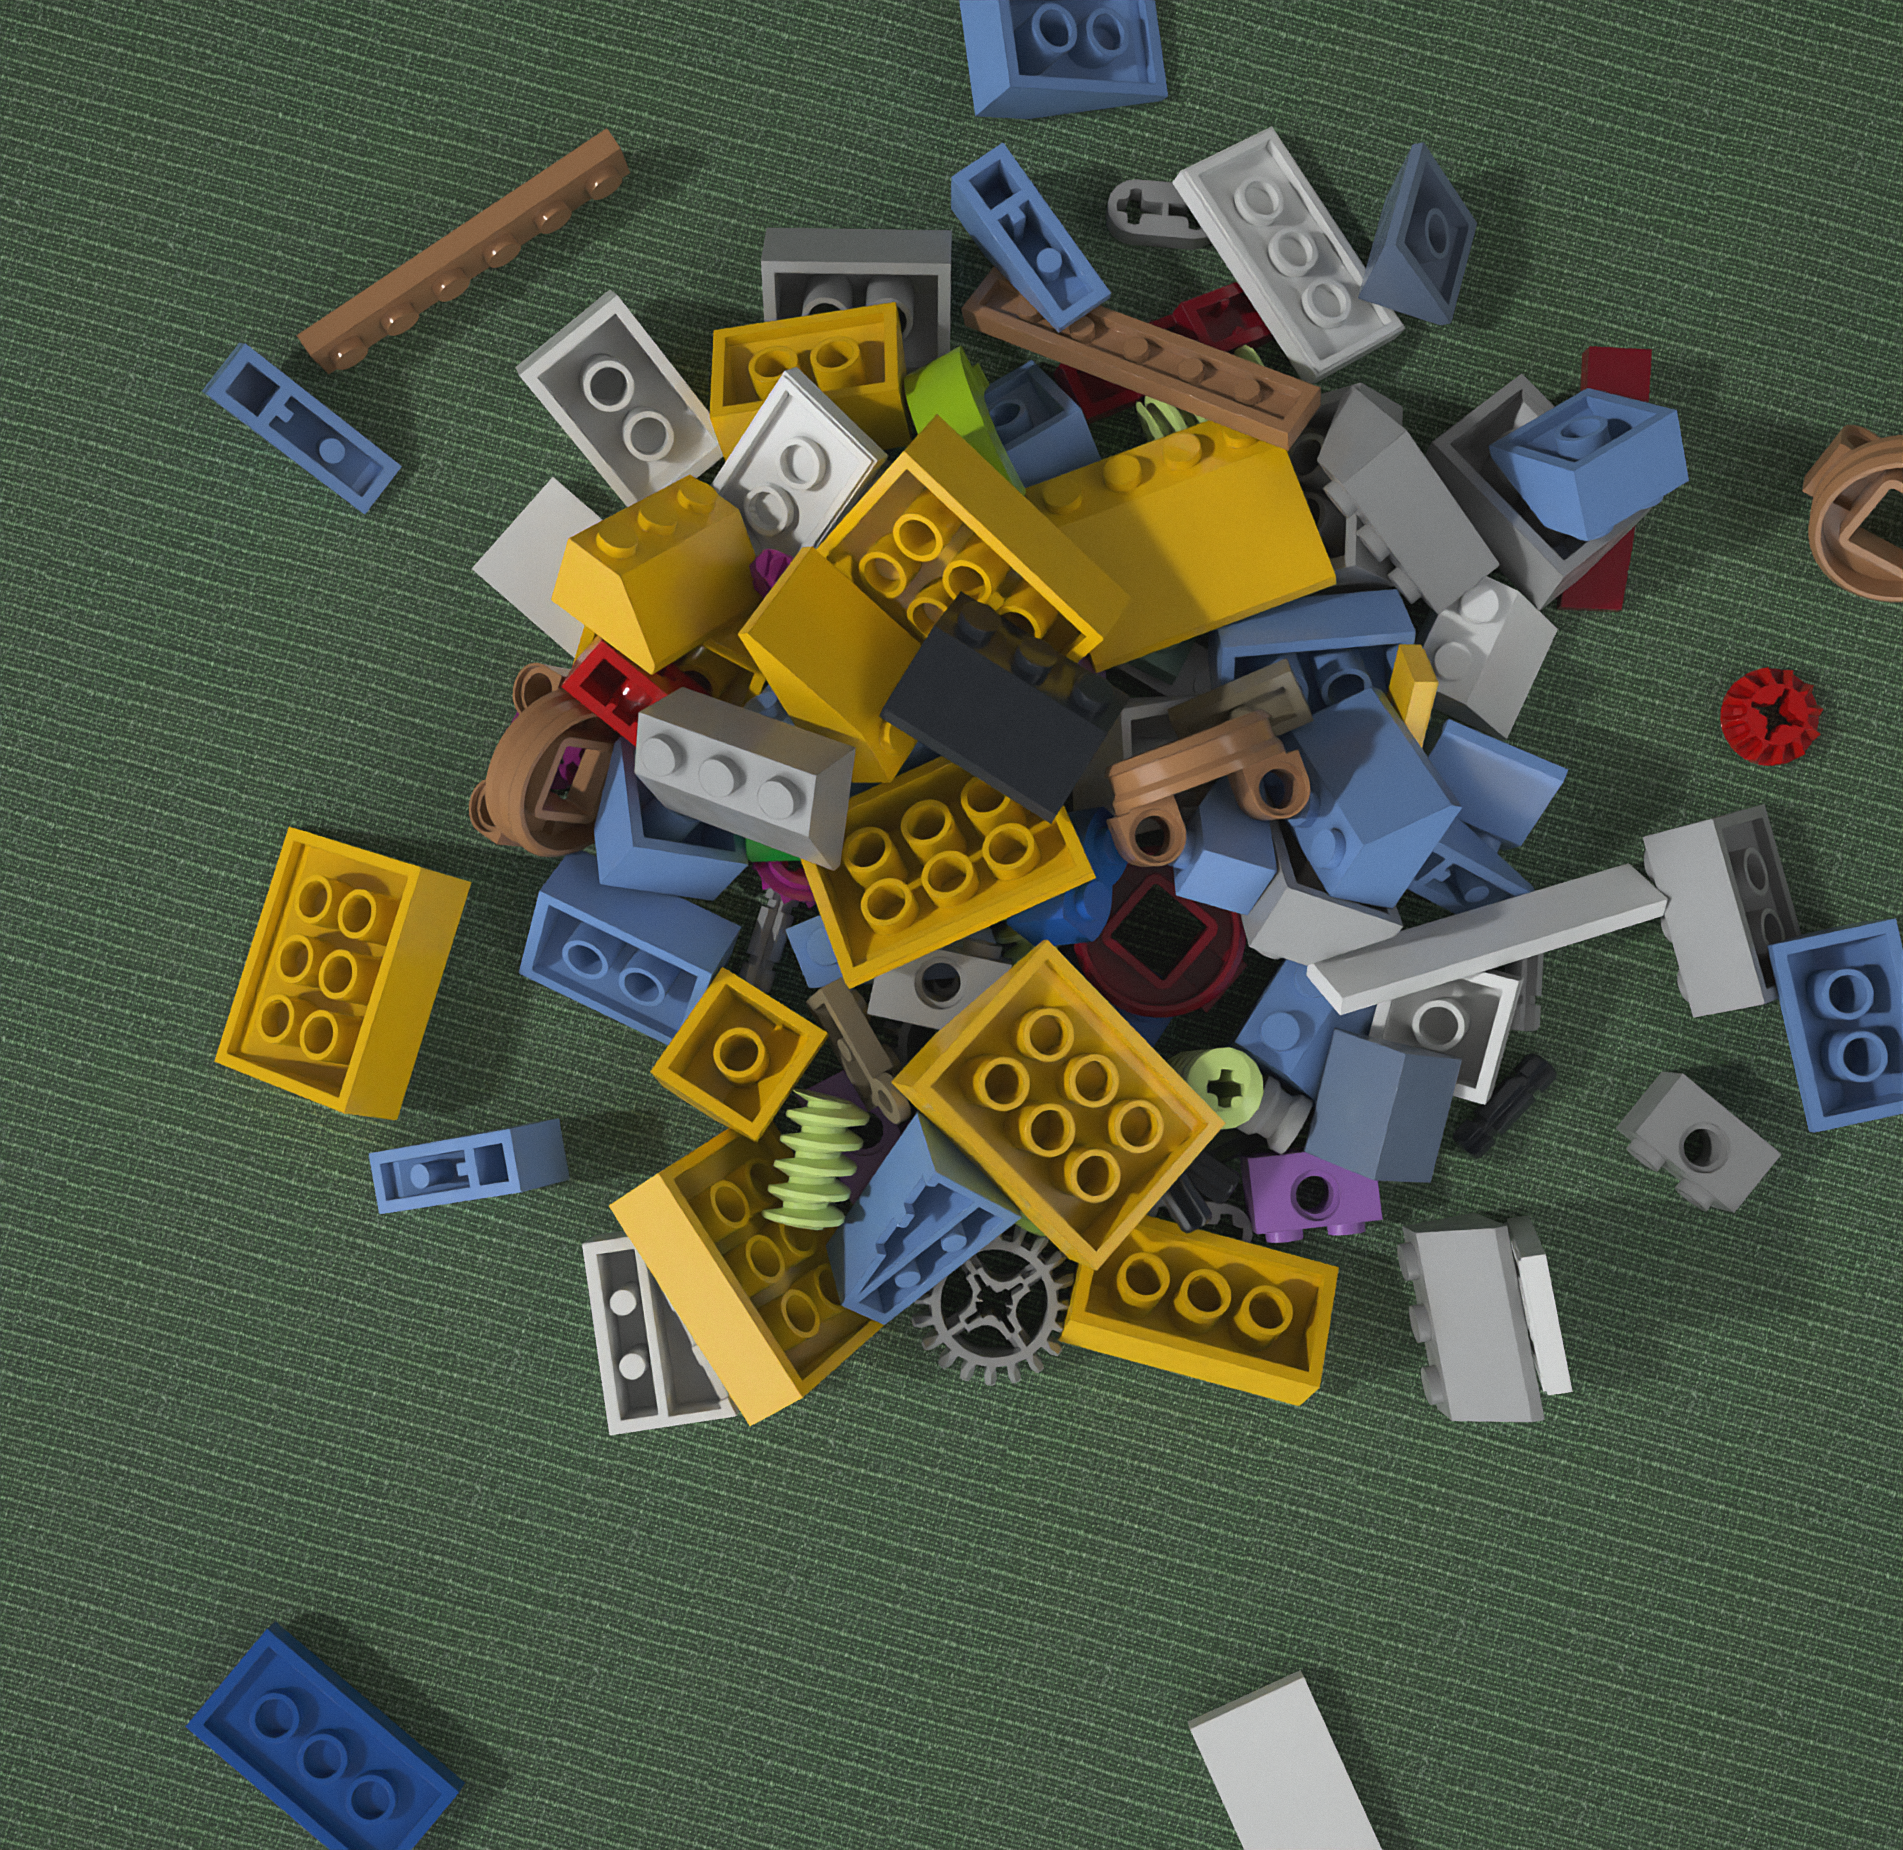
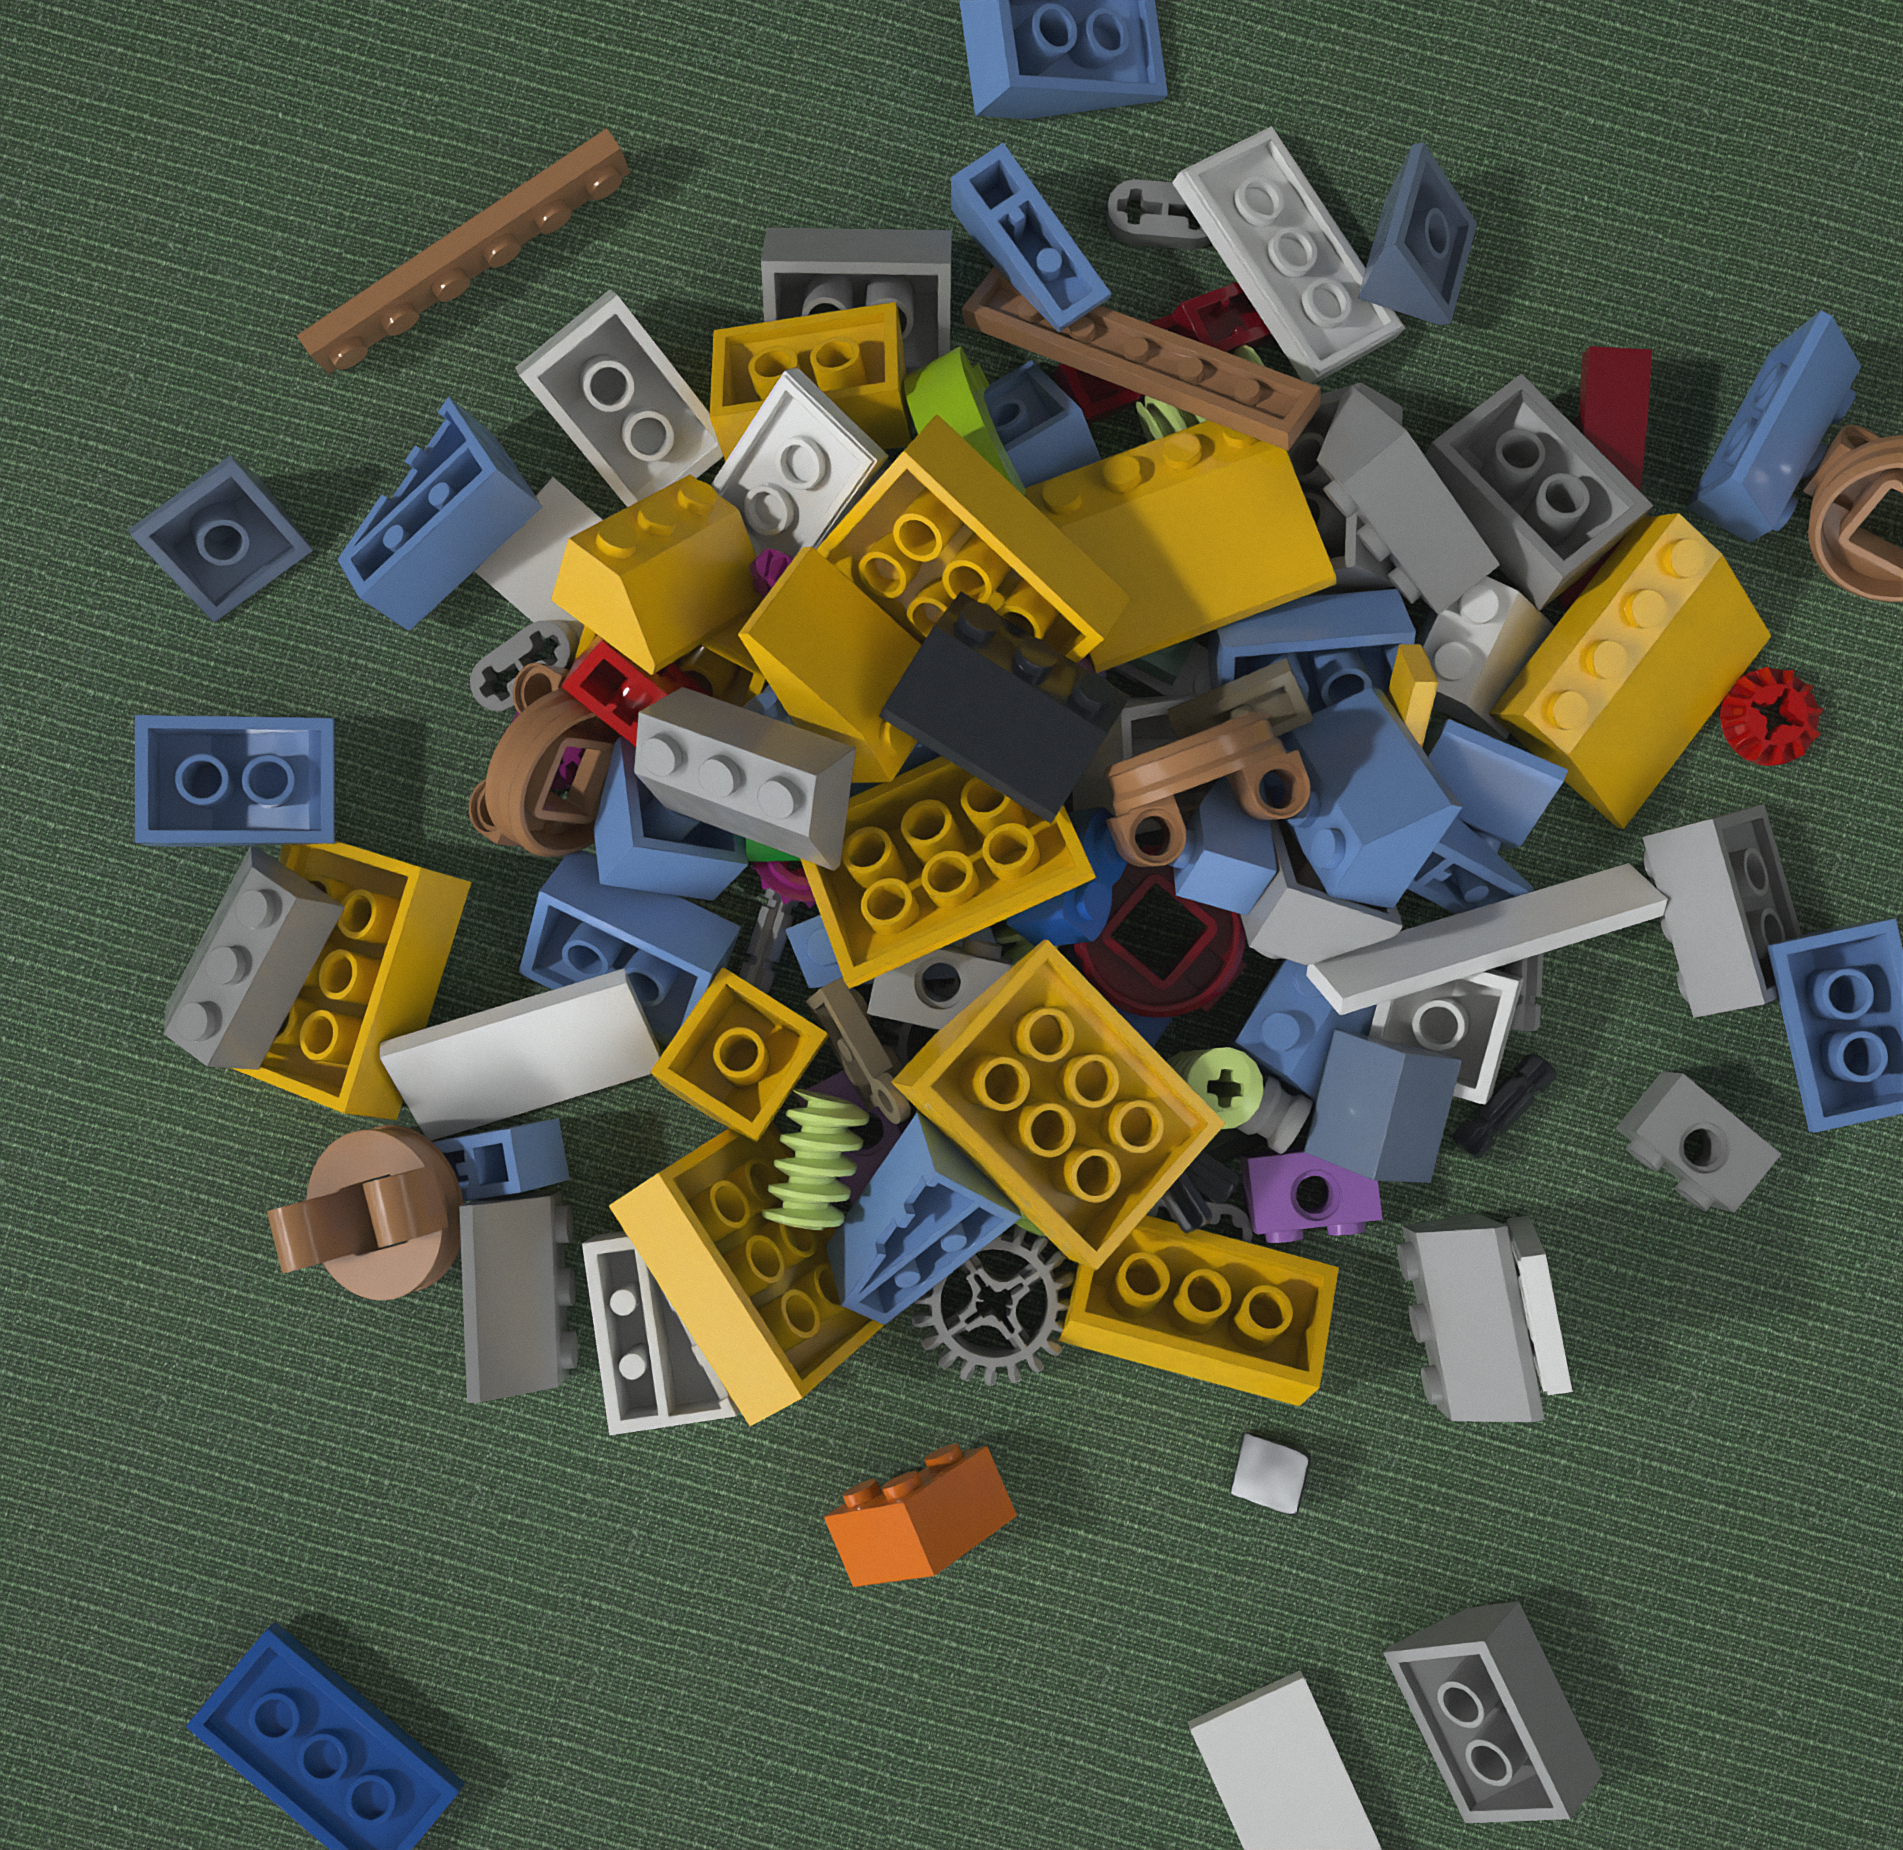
medium blue slope [202,343,402,514] -> none
medium blue slope [1489,388,1689,541] -> none
none -> sand blue slope [128,455,313,623]
none -> medium blue slope [135,715,335,847]
none -> light grey slope [164,846,345,1070]
none -> medium nougat piece [267,1125,464,1300]
none -> medium blue wedge [337,396,543,631]
none -> white tile [380,968,662,1141]
none -> light grey slope [459,1190,578,1403]
none -> light grey beam [470,620,580,711]
none -> orange brick [824,1443,1017,1587]
none -> slope [1229,1431,1311,1516]
none -> light grey slope [1383,1601,1603,1823]
none -> yellow slope [1488,513,1771,829]
none -> medium blue slope [1685,310,1861,543]

